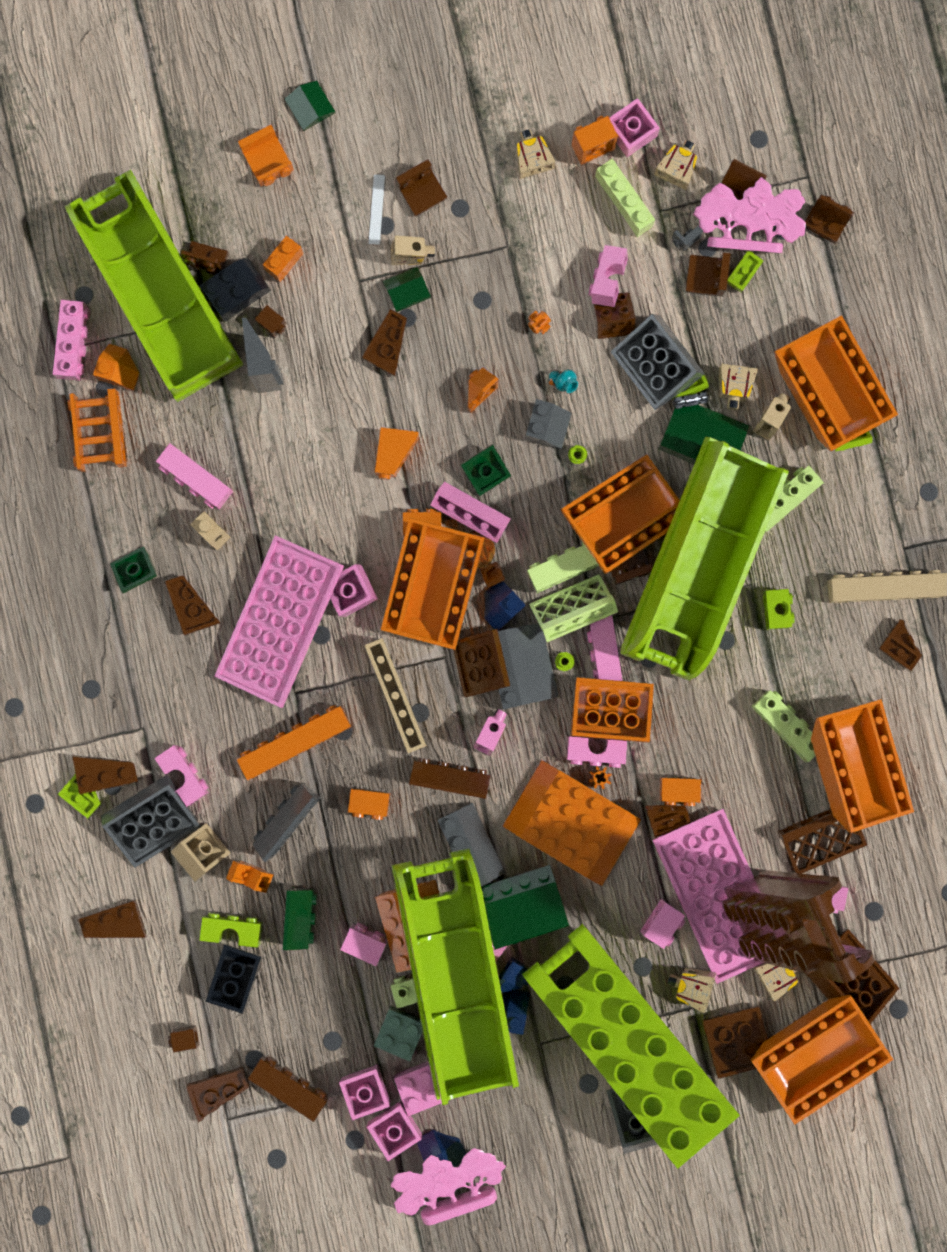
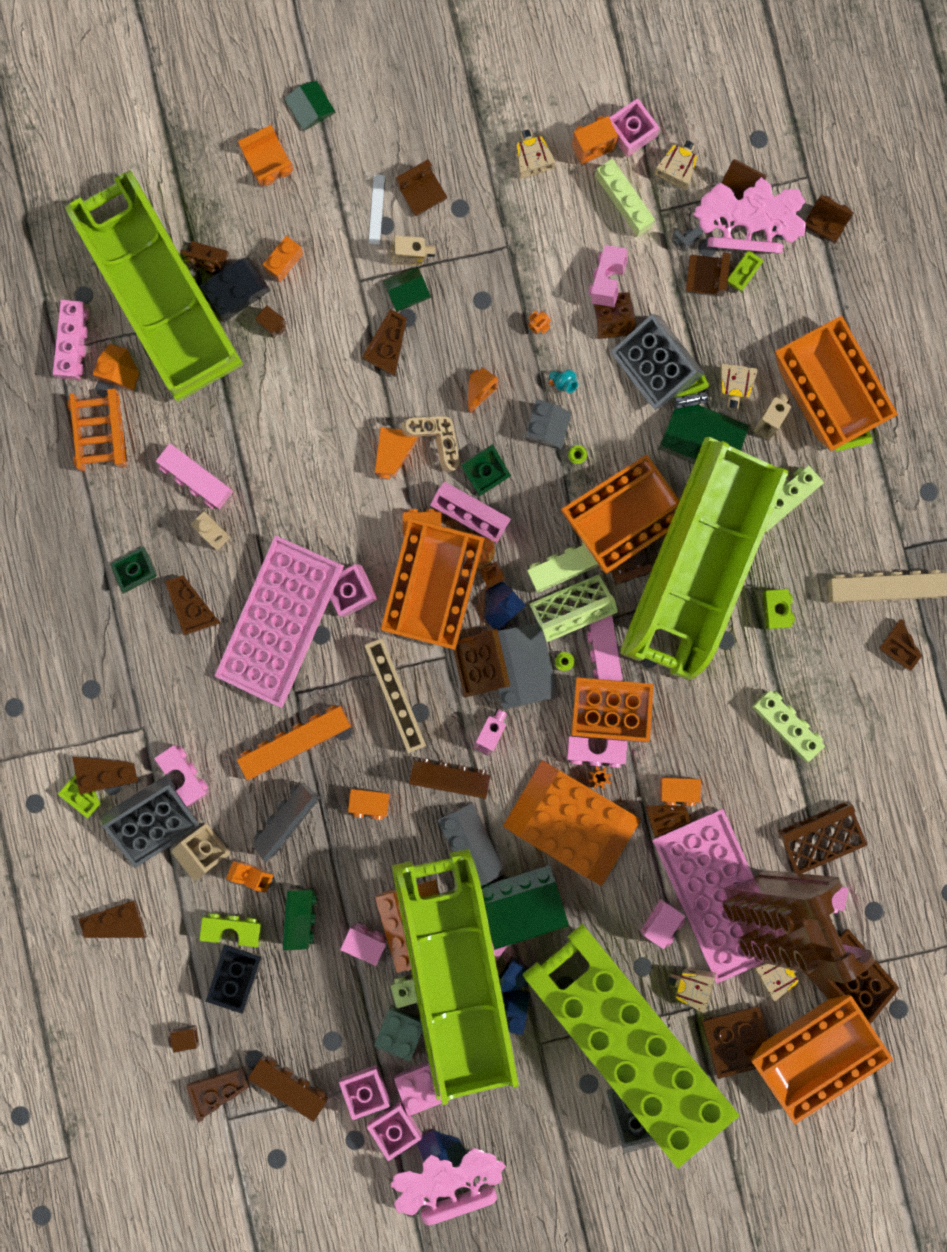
dark grey slope [242,318,284,393] -> none
orange slope [811,699,914,833] -> none
none -> tan beam [401,416,460,472]

